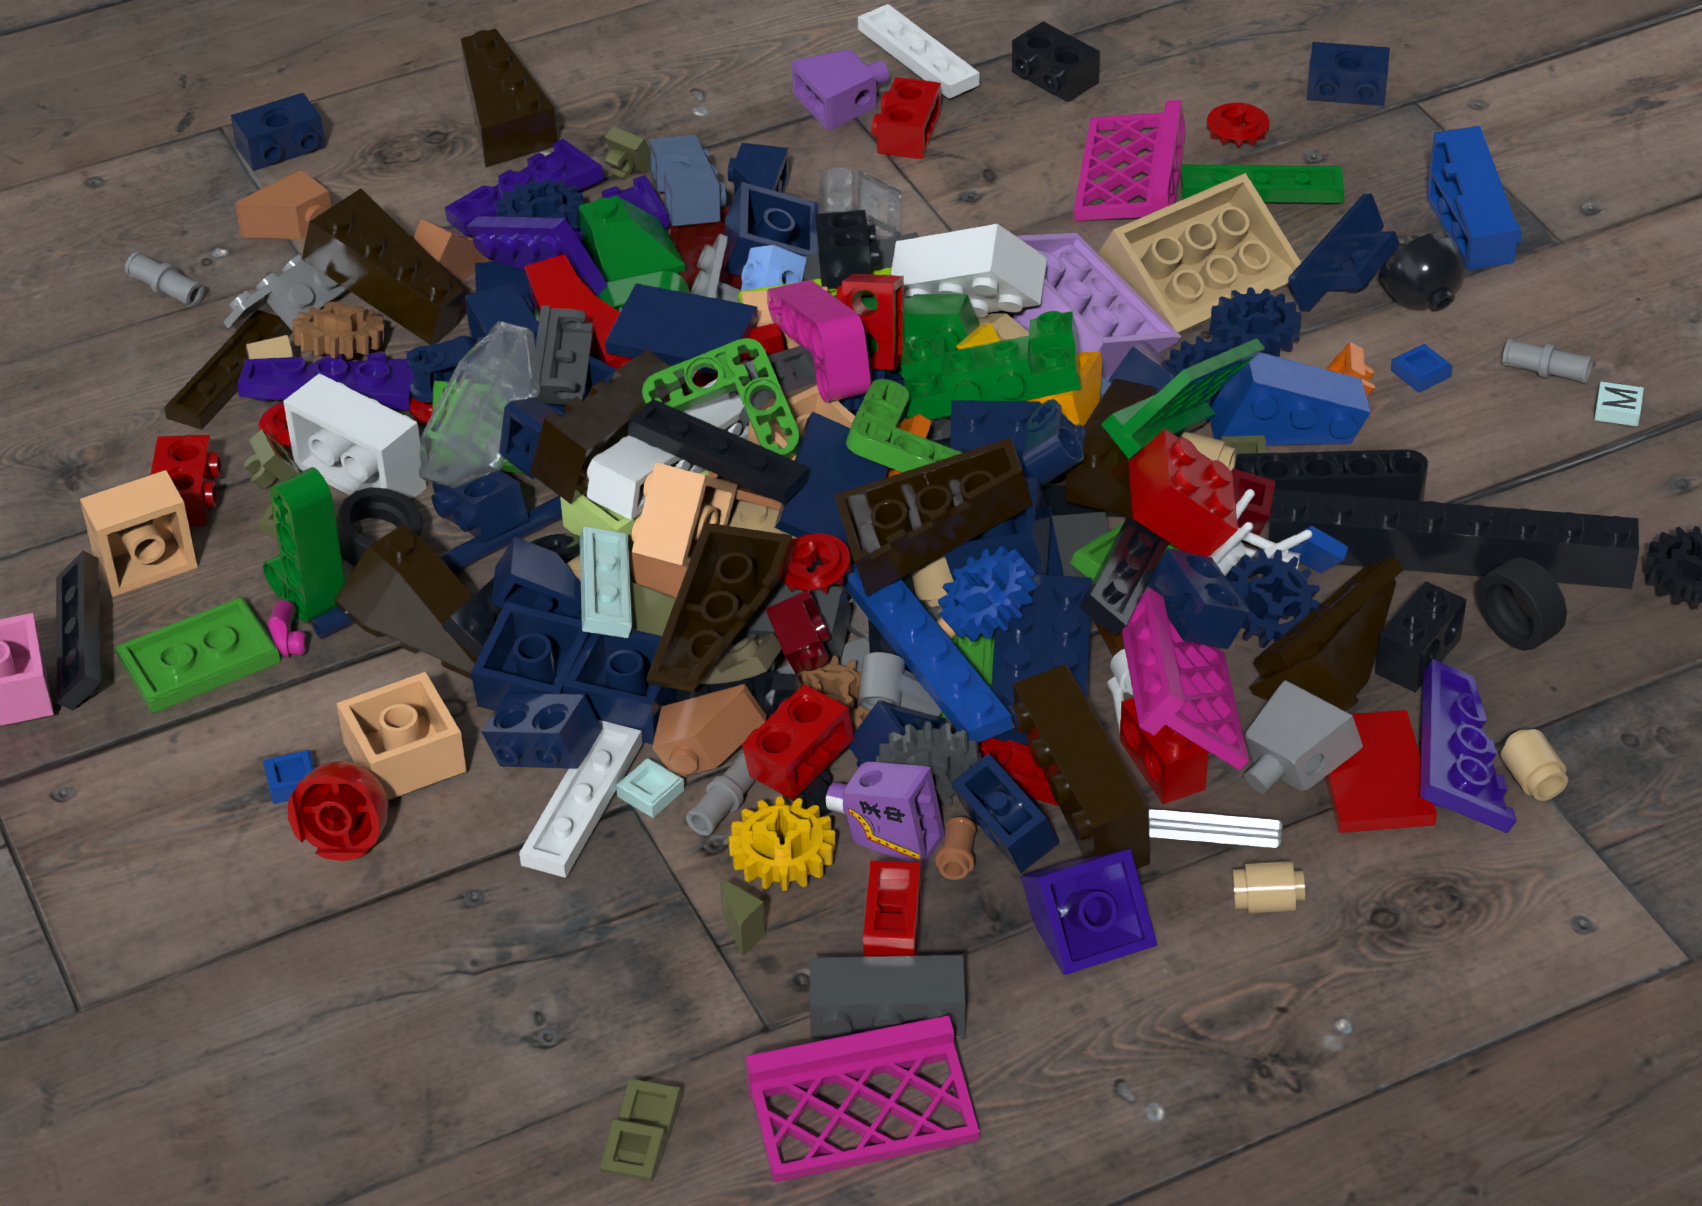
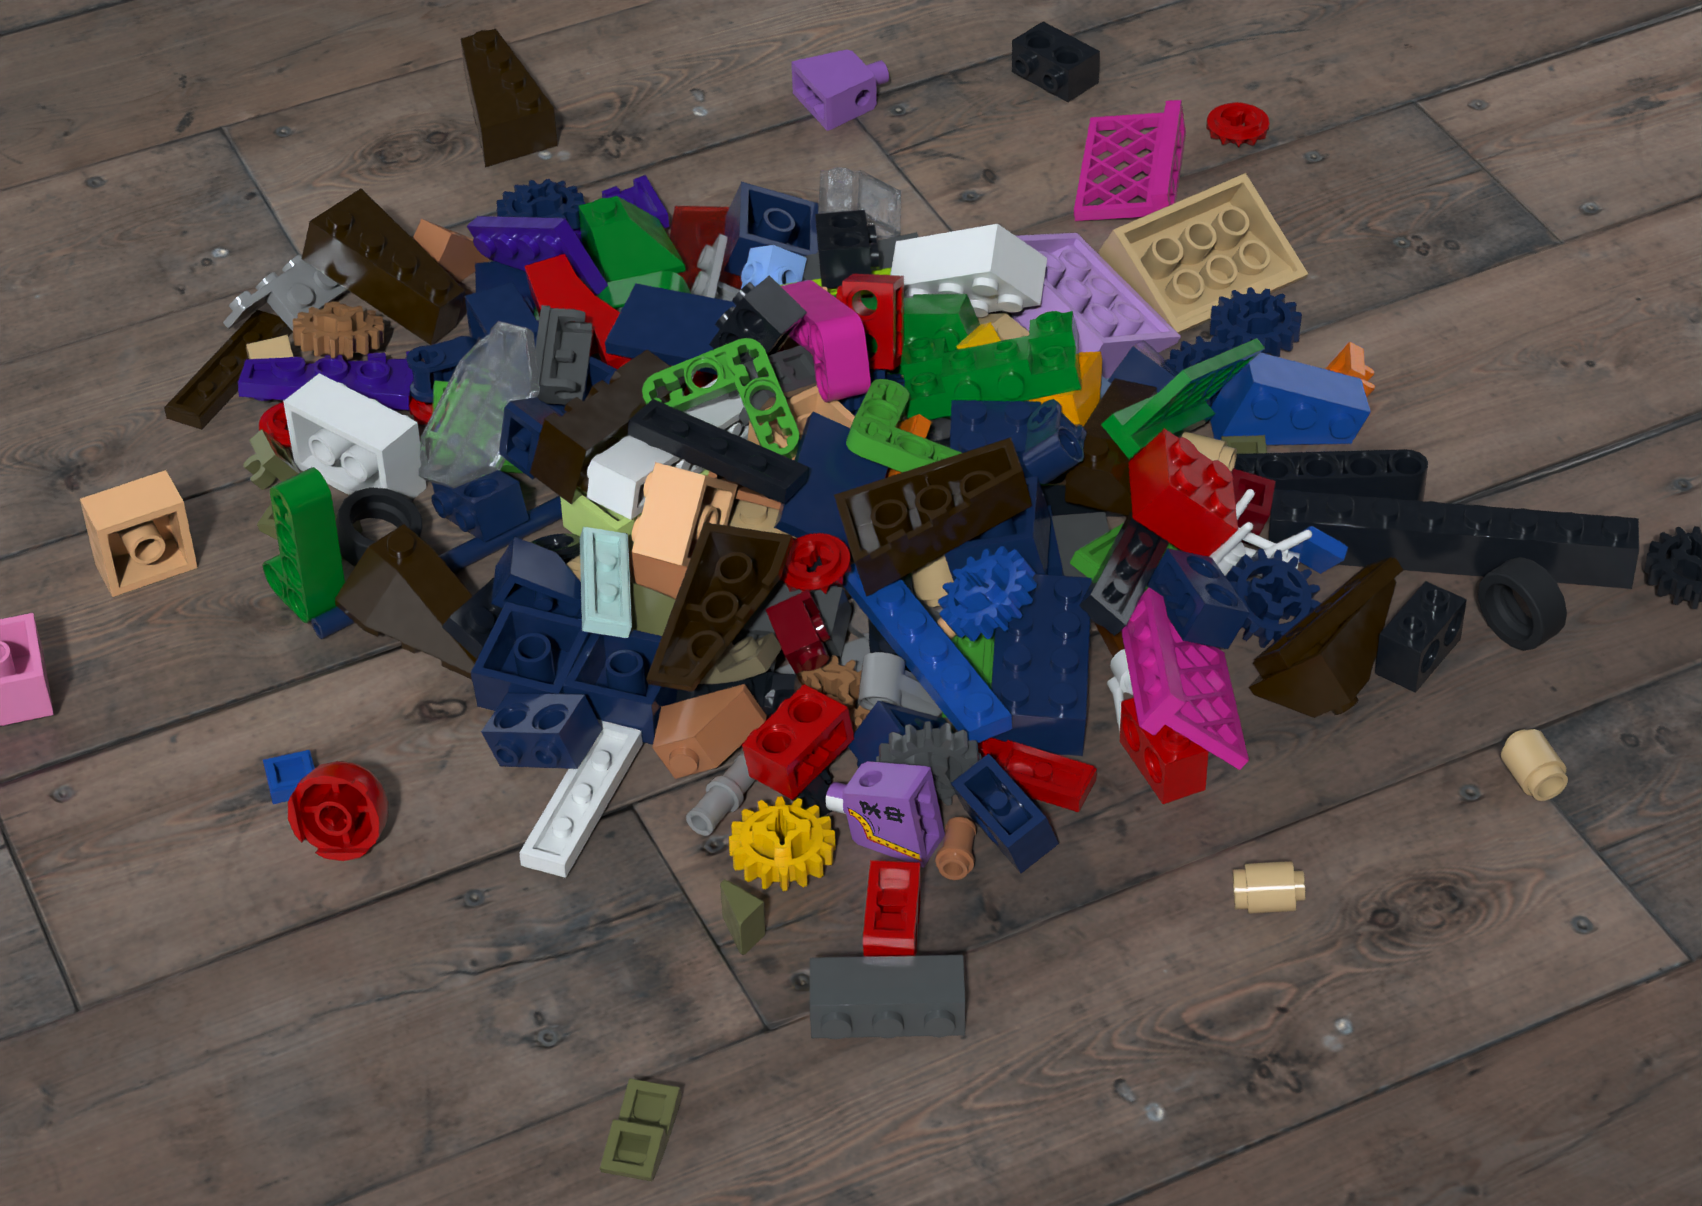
black plate [56,550,102,711] -> none
bright green tile [115,597,281,714] -> none
light grey pin [125,251,204,308] -> none
red brick [150,435,222,526] -> none
dark blue brick [230,93,326,171] -> none
nougat slope [235,169,331,239] -> none
dark pink arm [268,600,307,658] -> none
light nougat brick [336,671,467,800] -> none
dark purple wing [444,139,604,236] -> none
olive tile [604,126,650,180] -> none
light aqua tile [616,758,685,818] -> none
sand blue arch [649,135,726,226] -> none
dark blue slope [728,143,789,197] -> none
dark pink fence [745,1015,980,1183] -> none
white plate [858,4,980,99] -> none
red brick [871,77,941,160] -> none
dark brown wedge [1009,664,1150,869] -> none
dark purple slope [1021,849,1158,975] -> none
axle [1148,808,1283,849] -> none
green plate [1181,164,1344,204] -> none
light grey torso [1244,680,1363,794] -> none
dark blue bracket [1288,193,1400,312] -> none
dark blue brick [1307,42,1390,106] -> none
red tile [1325,710,1437,833] -> none
black cylinder [1379,232,1466,311] -> none
blue tile [1391,344,1453,393] -> none
dark purple wing [1420,659,1517,833] -> none
blue wedge [1426,126,1522,270] -> none
light grey pin [1502,339,1593,383] -> none
light aqua tile [1594,382,1644,426] -> none
none -> black brick [709,276,807,365]

